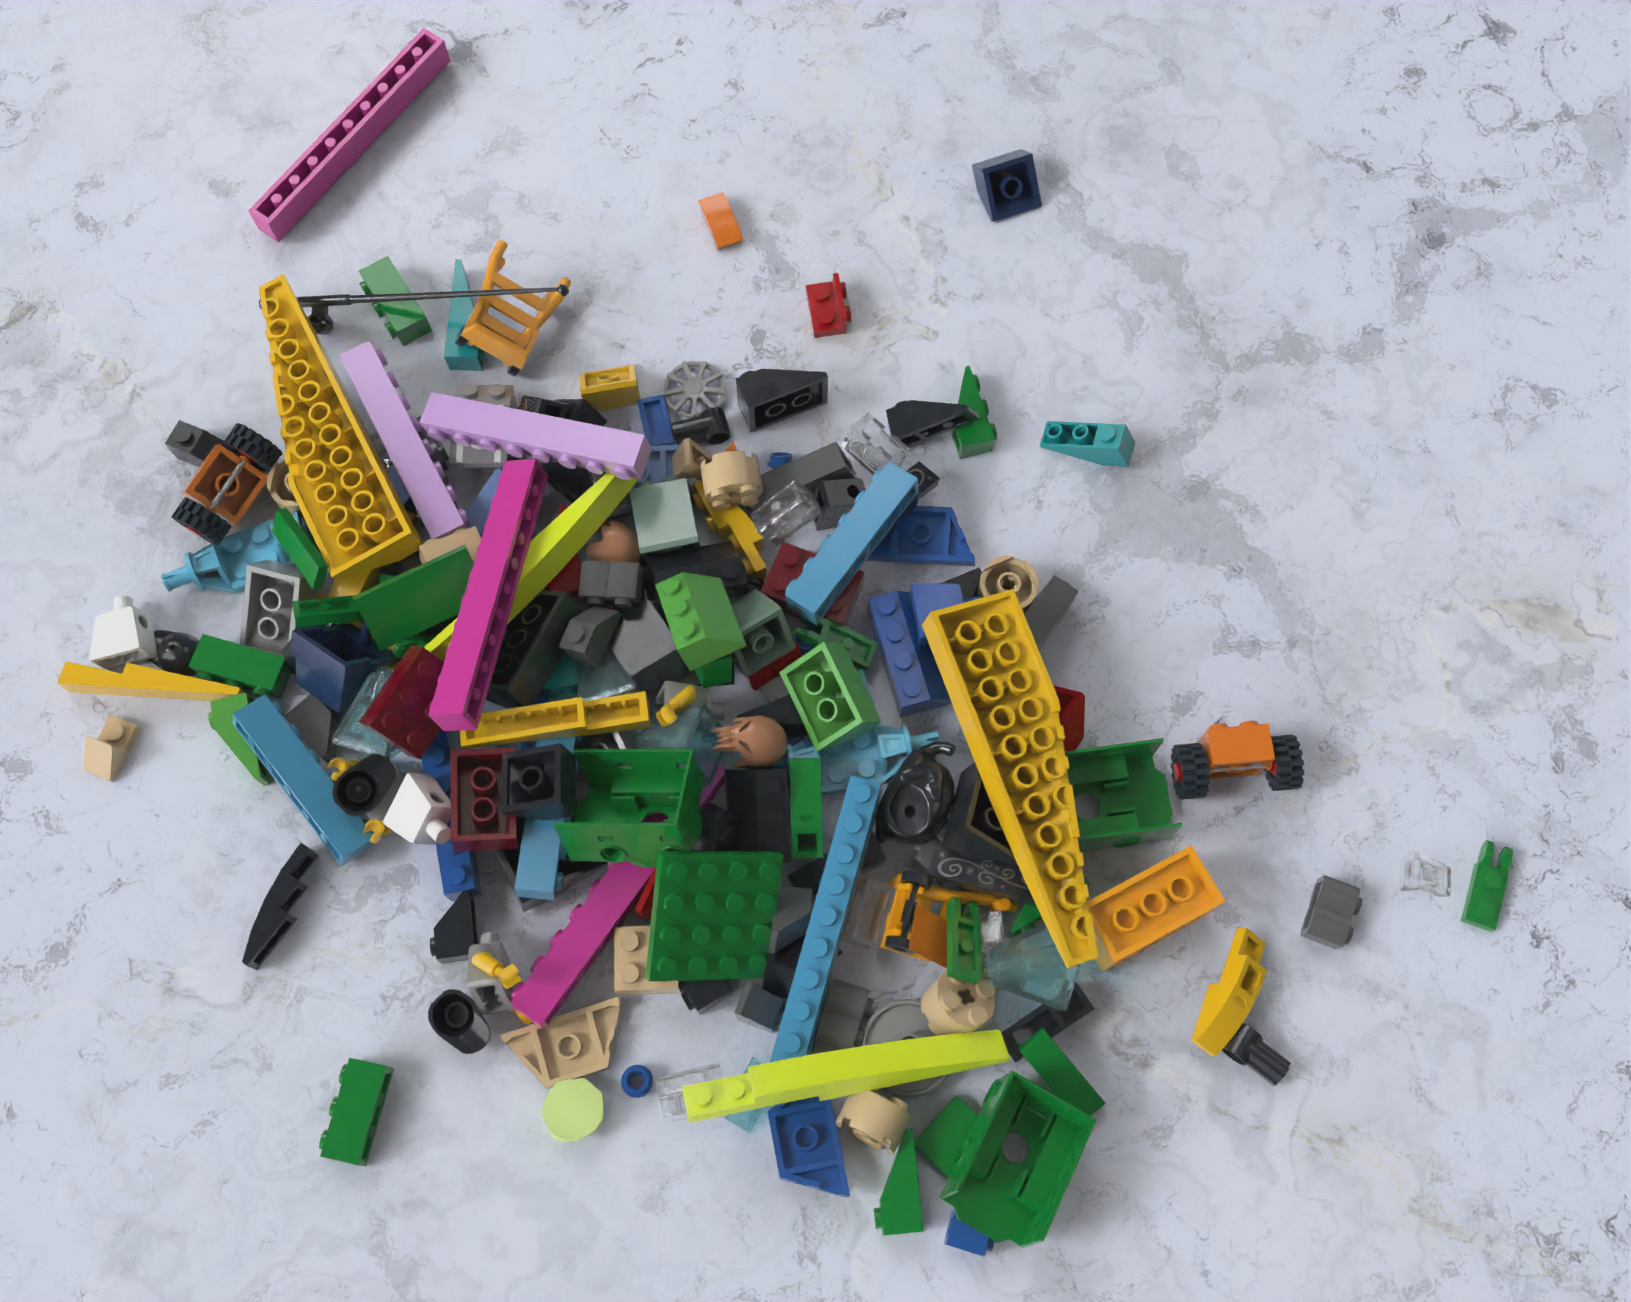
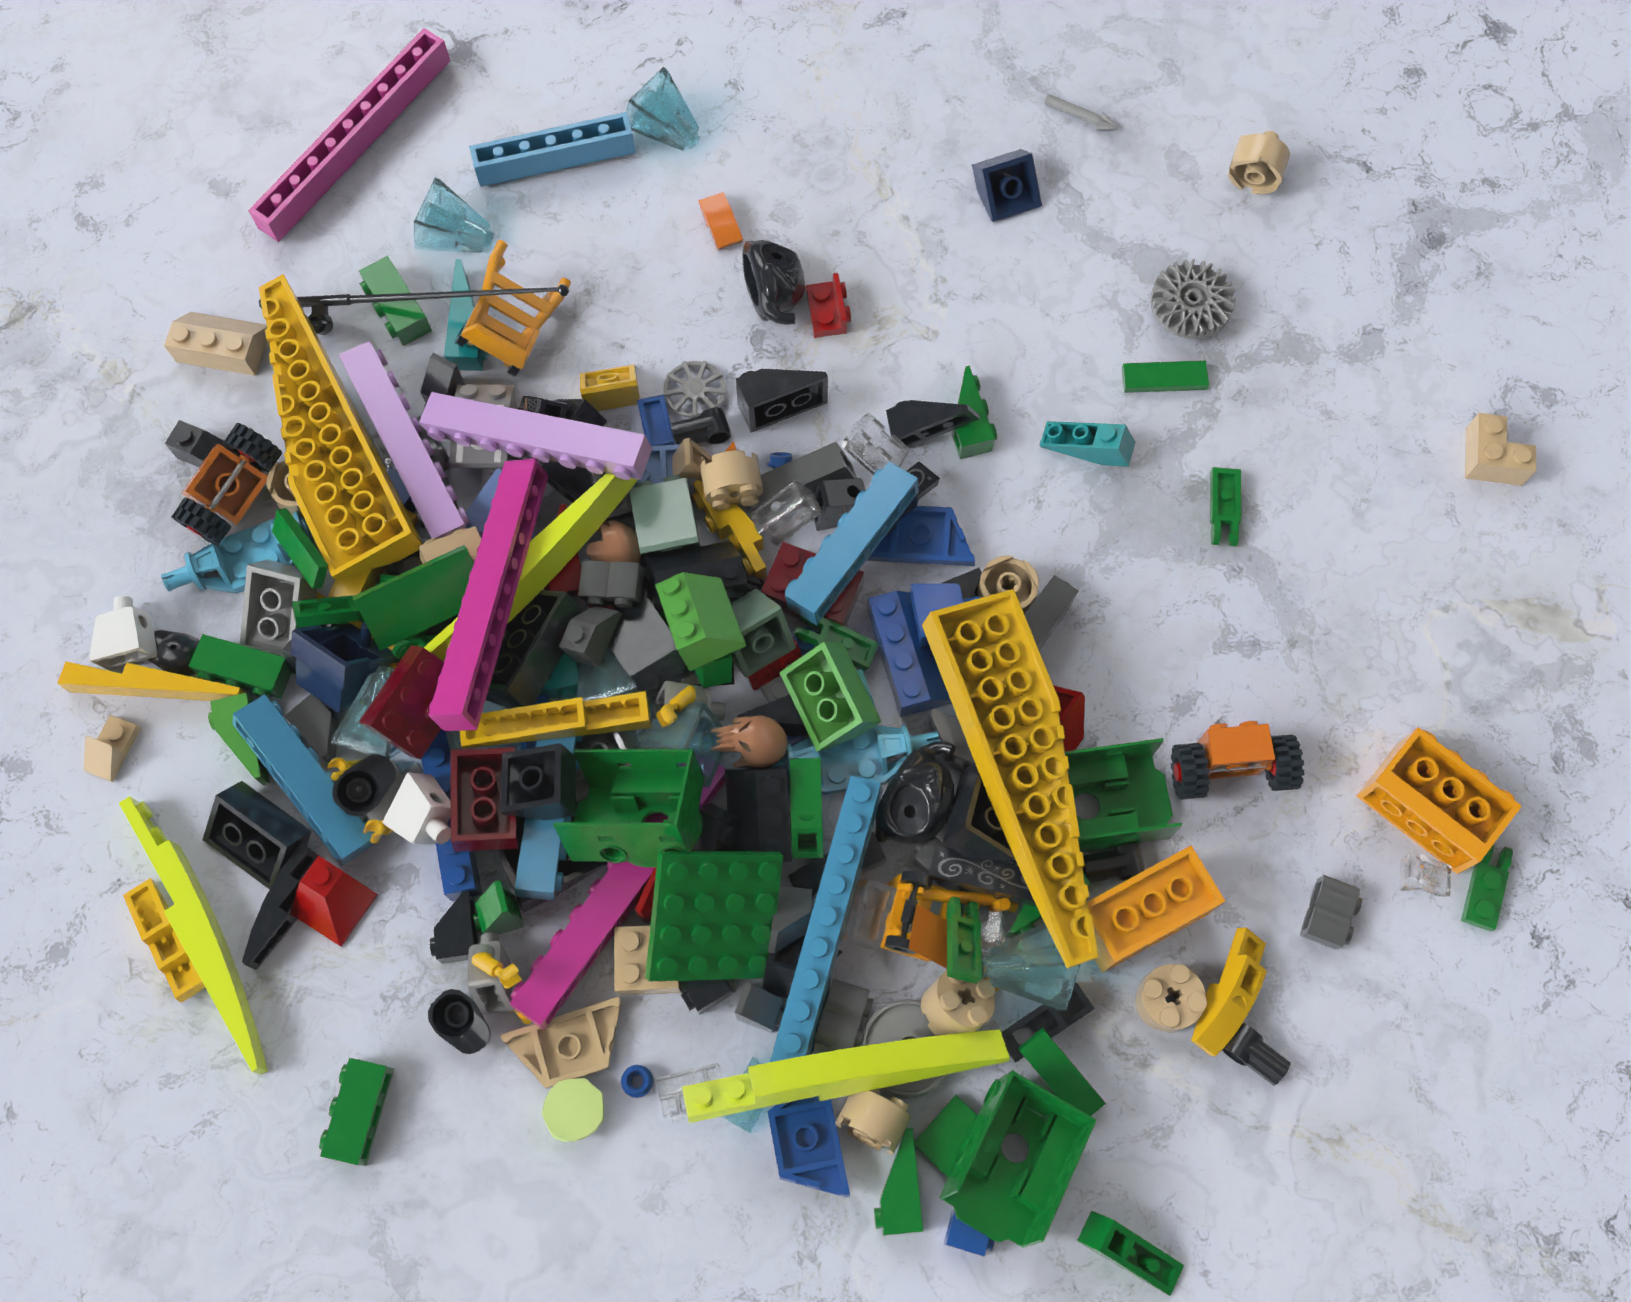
none -> neon yellow slope [119,796,268,1074]
none -> yellow slope [123,878,205,1003]
none -> tan slope [164,312,267,376]
none -> black slope [202,781,312,890]
none -> red slope [290,855,378,947]
none -> clear light blue slope [414,177,494,253]
none -> black slope [420,352,465,406]
none -> dark azure brick [469,112,636,187]
none -> green slope [473,880,524,935]
none -> clear light blue slope [626,66,700,151]
none -> black piece [742,240,806,325]
none -> dark grey slope [929,709,975,771]
none -> light grey piece [1044,94,1118,130]
none -> green slope [1077,1210,1185,1296]
none -> black piece [1082,843,1146,883]
none -> green tile [1121,360,1209,393]
none -> tan brick [1135,964,1207,1033]
none -> light grey wheel [1150,259,1236,339]
none -> green hinge [1210,467,1241,547]
none -> tan brick [1228,131,1290,194]
none -> light orange brick [1356,727,1522,874]
none -> tan brick [1465,413,1536,486]

